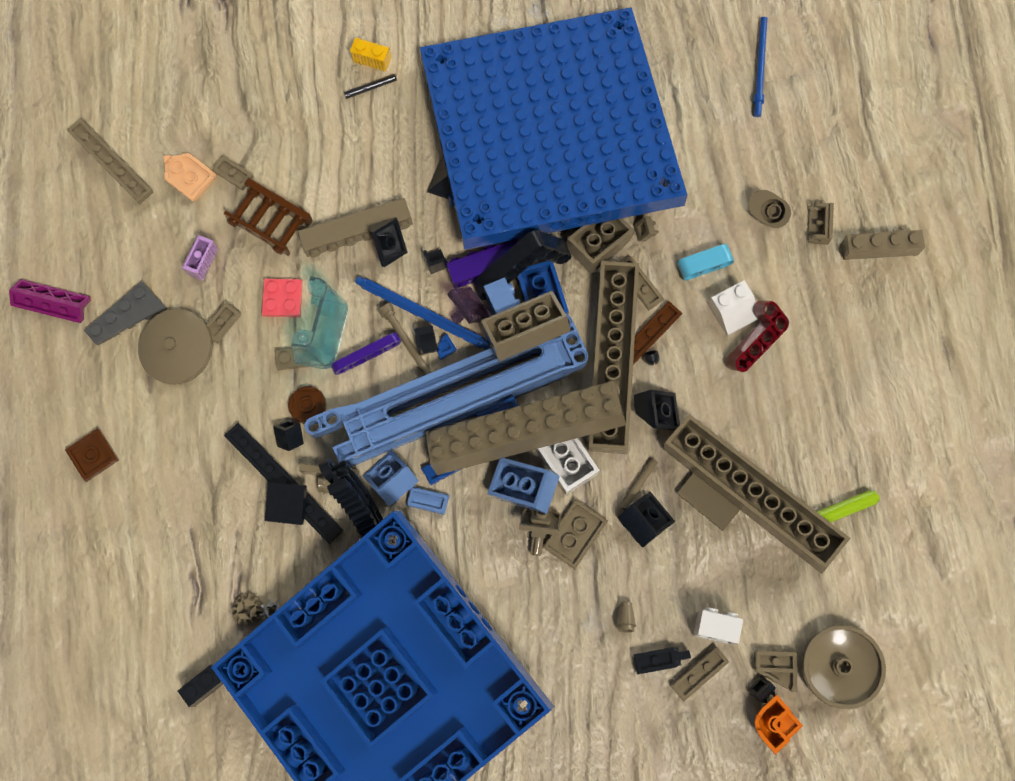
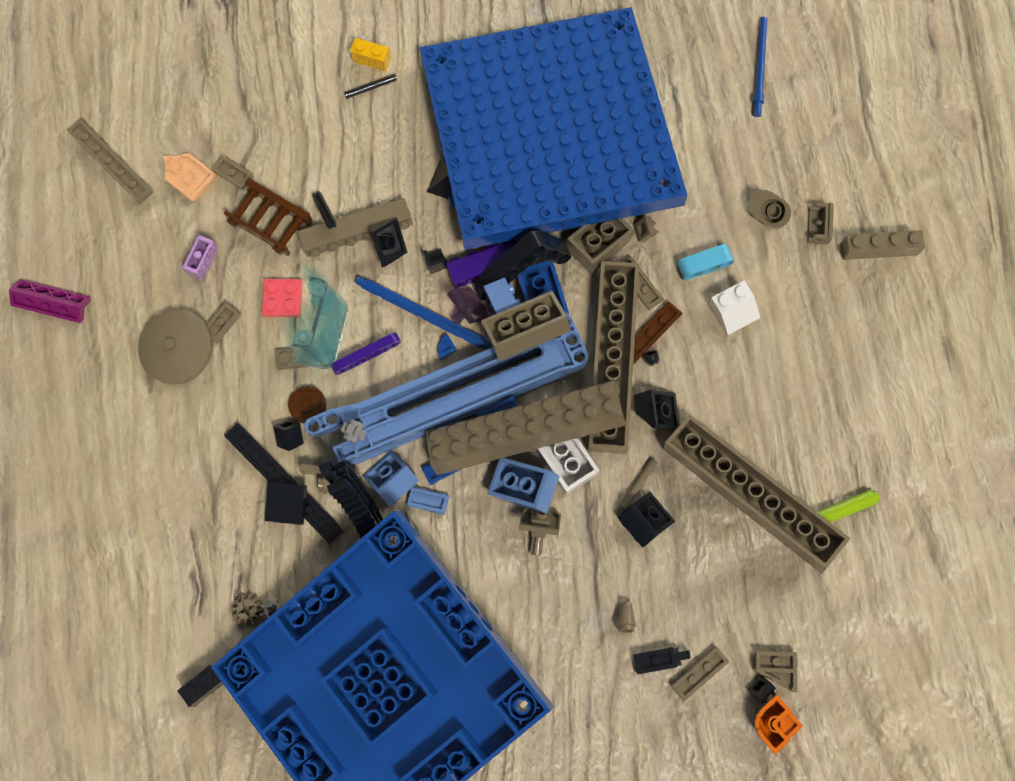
reddish brown tile [65,428,119,482] -> none
dark grey wing [84,281,167,345] -> none
dark tan piece [378,303,431,376] -> none
black panel [414,325,438,355] -> none
dark tan tile [543,499,608,570] -> none
dark tan tile [677,473,740,531] -> none
white brick [693,607,743,645] -> none
dark red beam [726,300,789,372] -> none
dark tan dish [802,625,886,709] -> none
none -> black axle [312,191,337,229]
none -> light grey gear [341,419,367,444]

